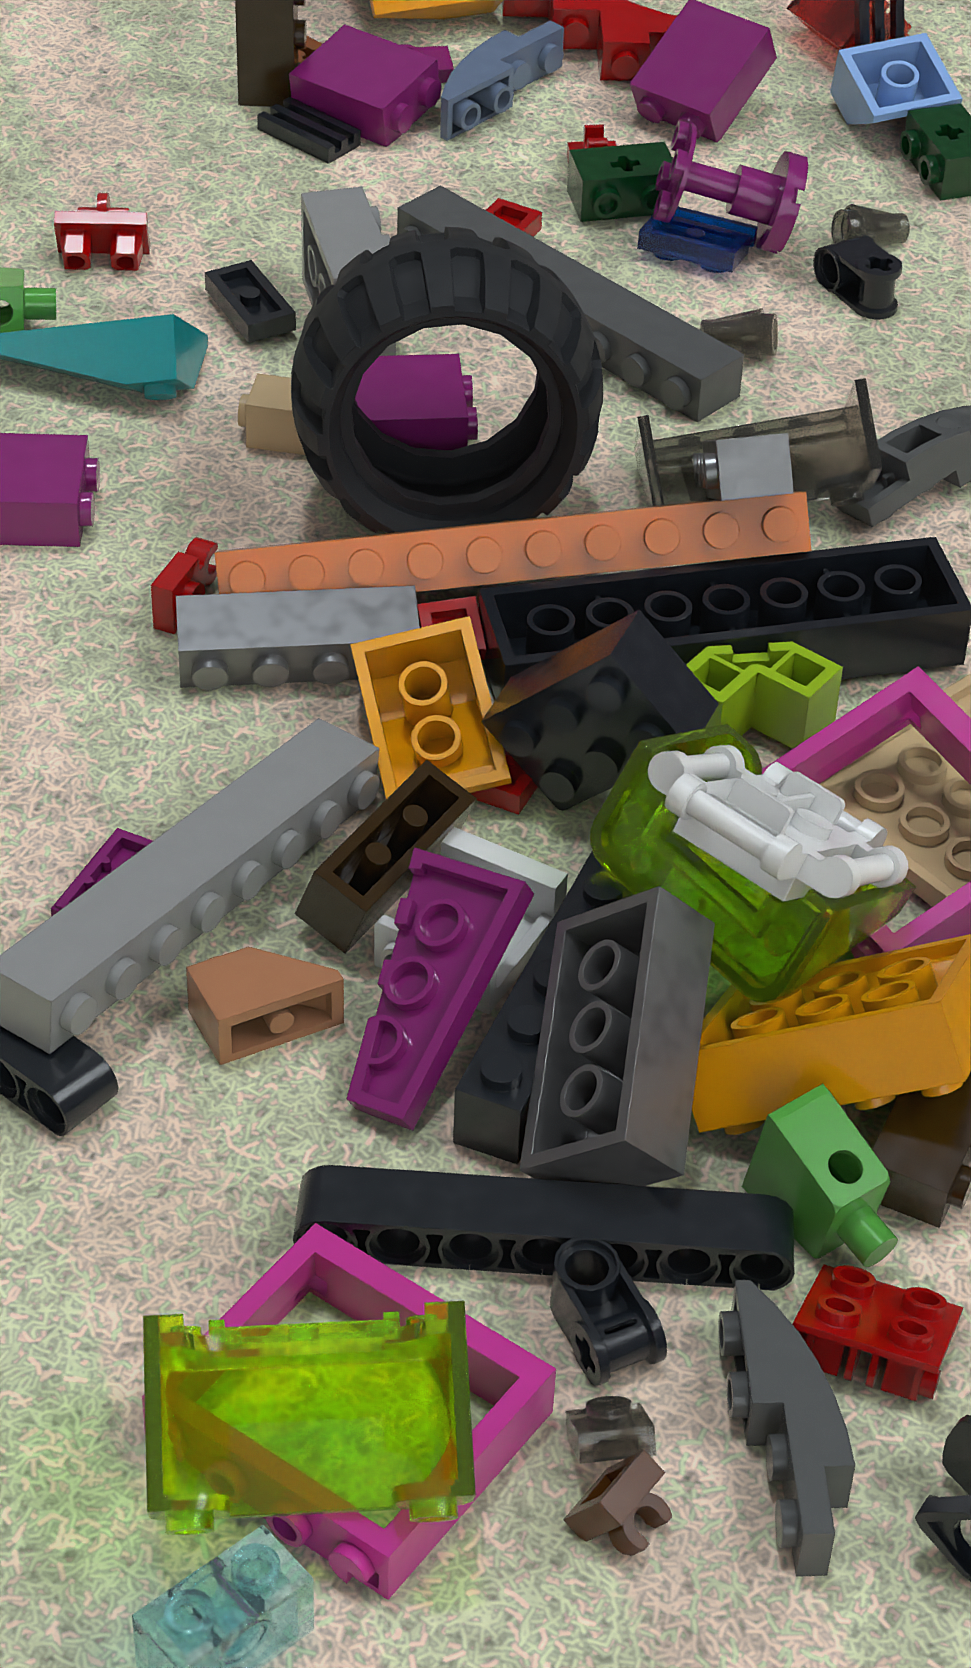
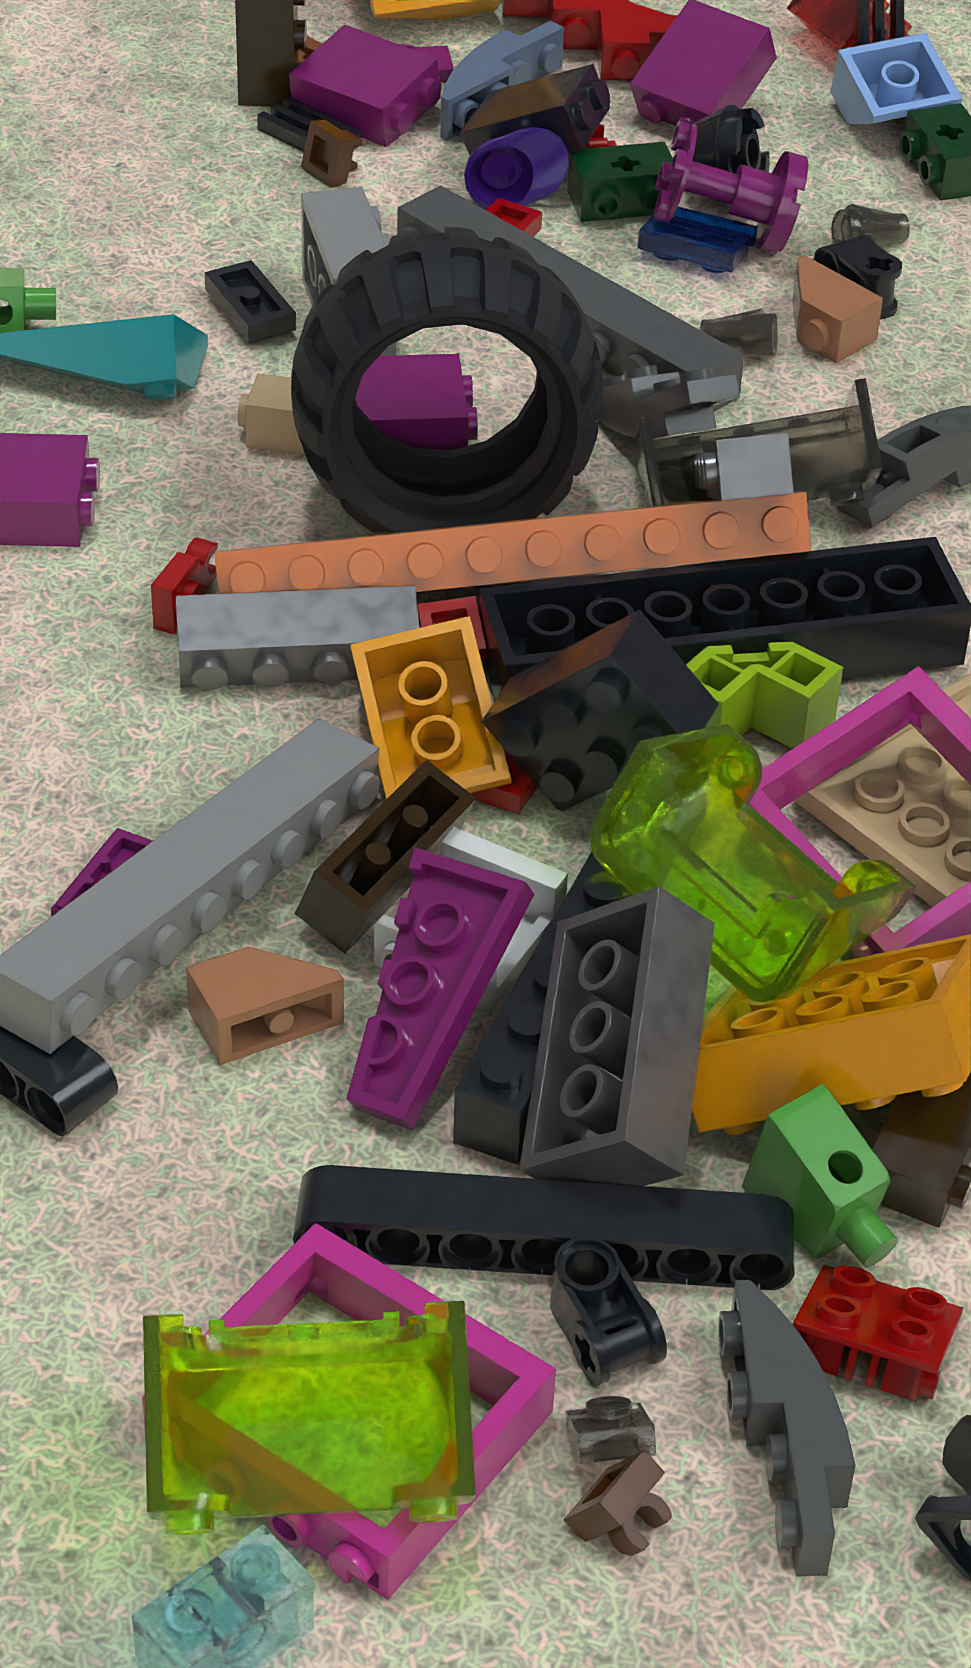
red hips [54,192,150,271] -> none
white brick [648,745,908,902] -> none
none -> reddish brown tile [301,120,363,187]
none -> black brick [460,64,611,156]
none -> dark purple cap [464,127,569,209]
none -> dark grey slope [599,365,740,439]
none -> black cone [692,104,770,173]
none -> nougat slope [793,255,883,364]

